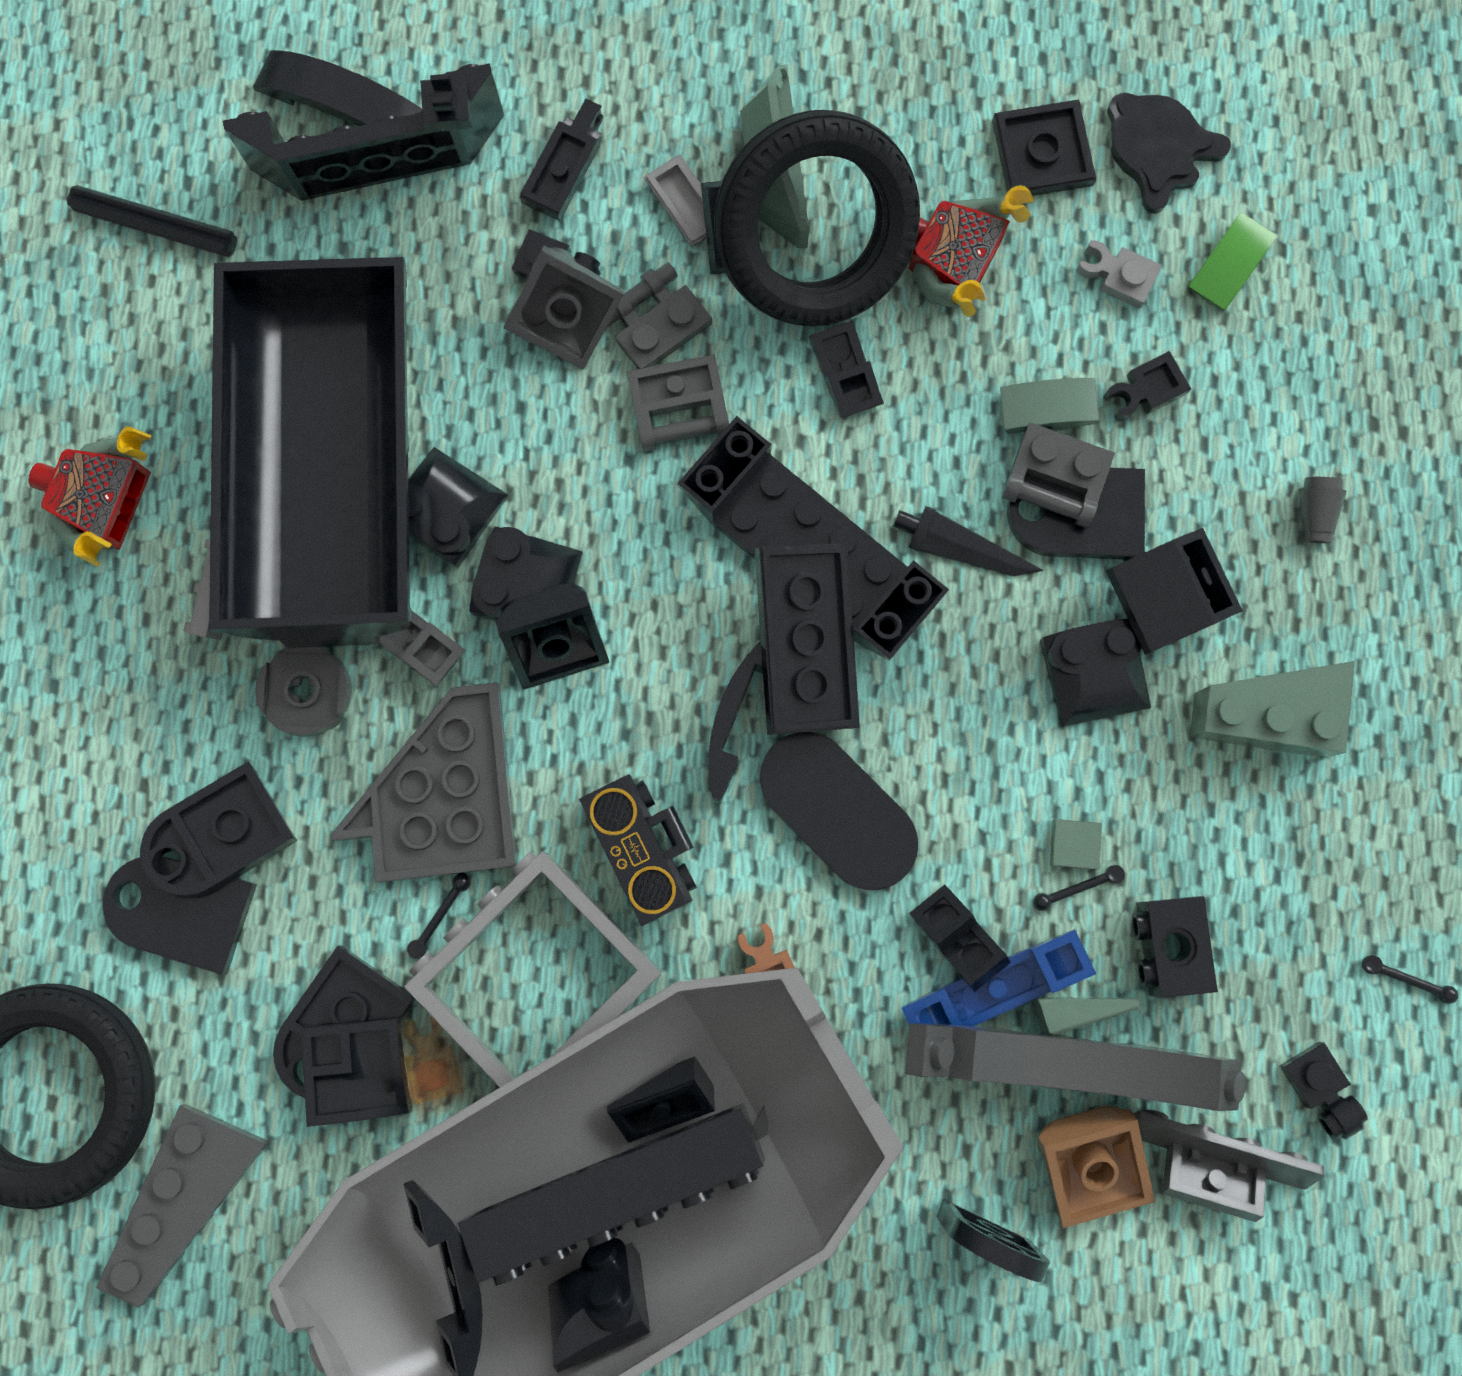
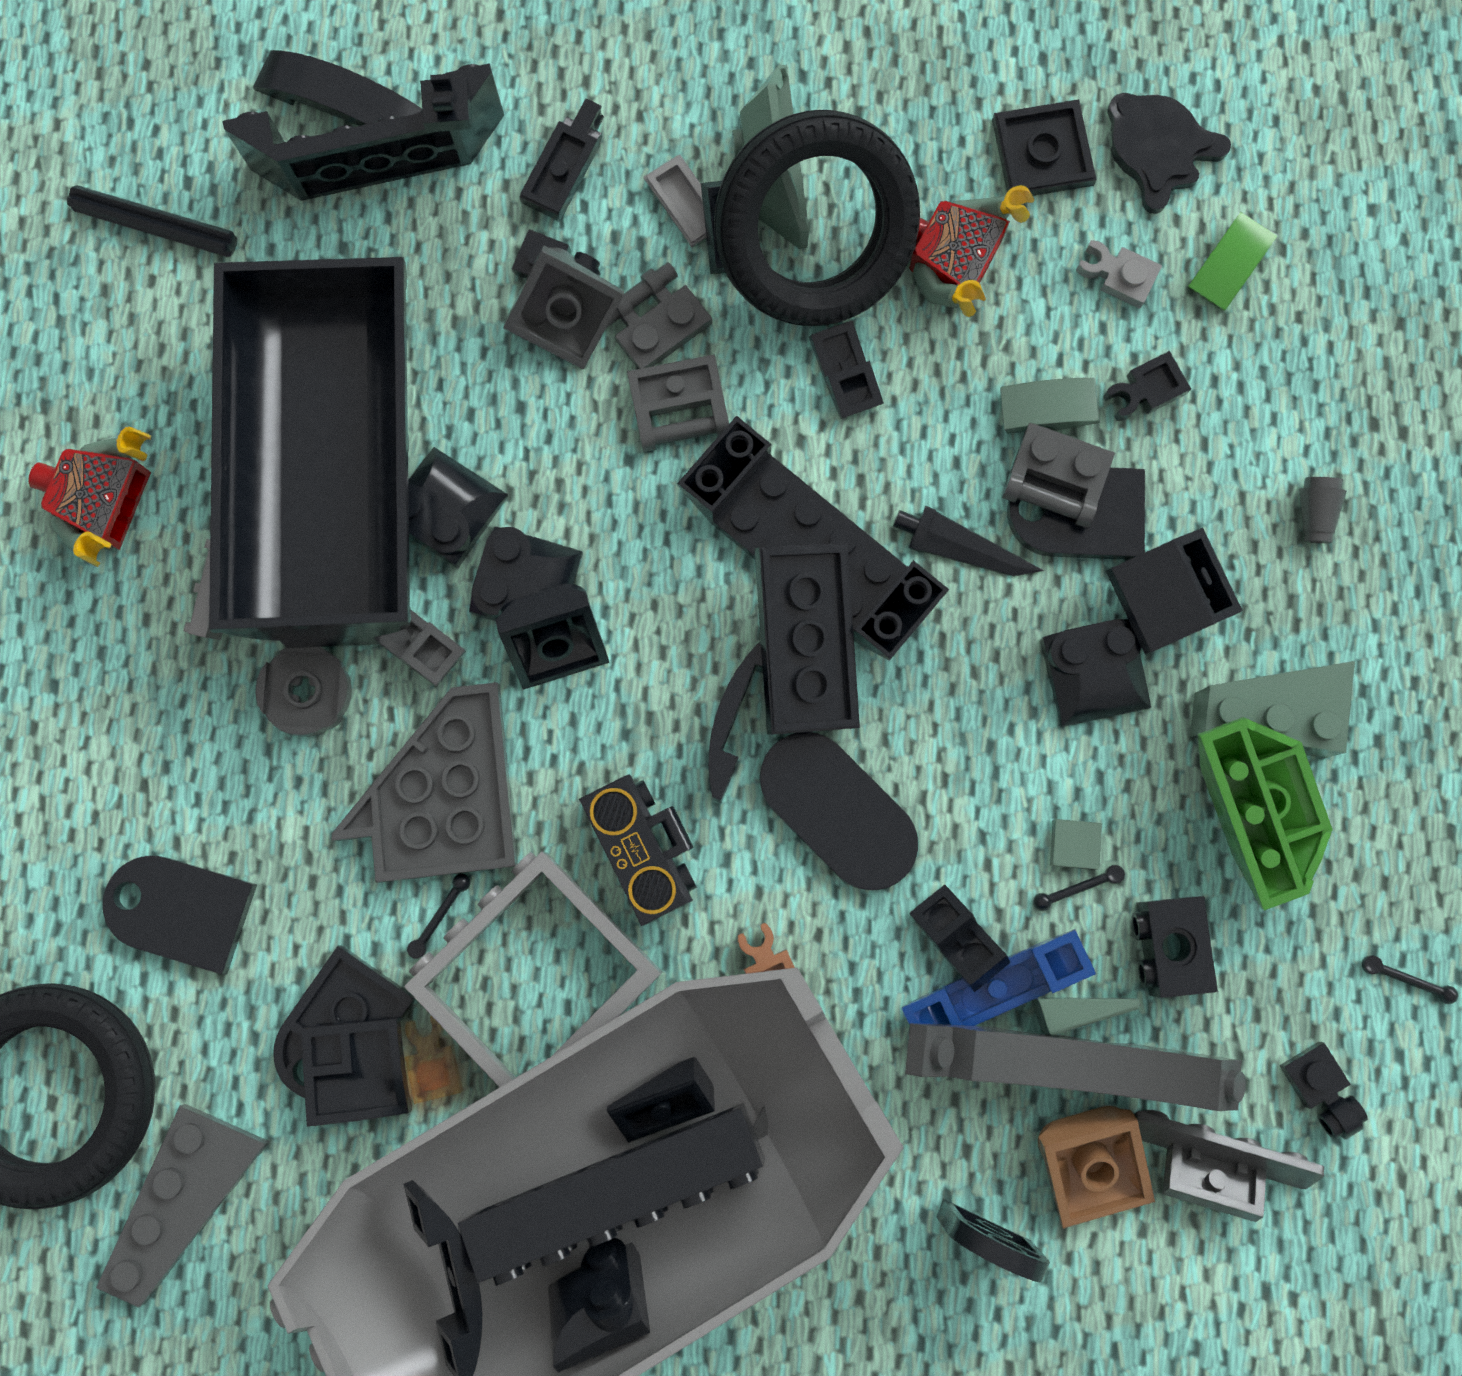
black tile [140,761,298,899] -> none
none -> bright green wedge [1198,717,1333,911]

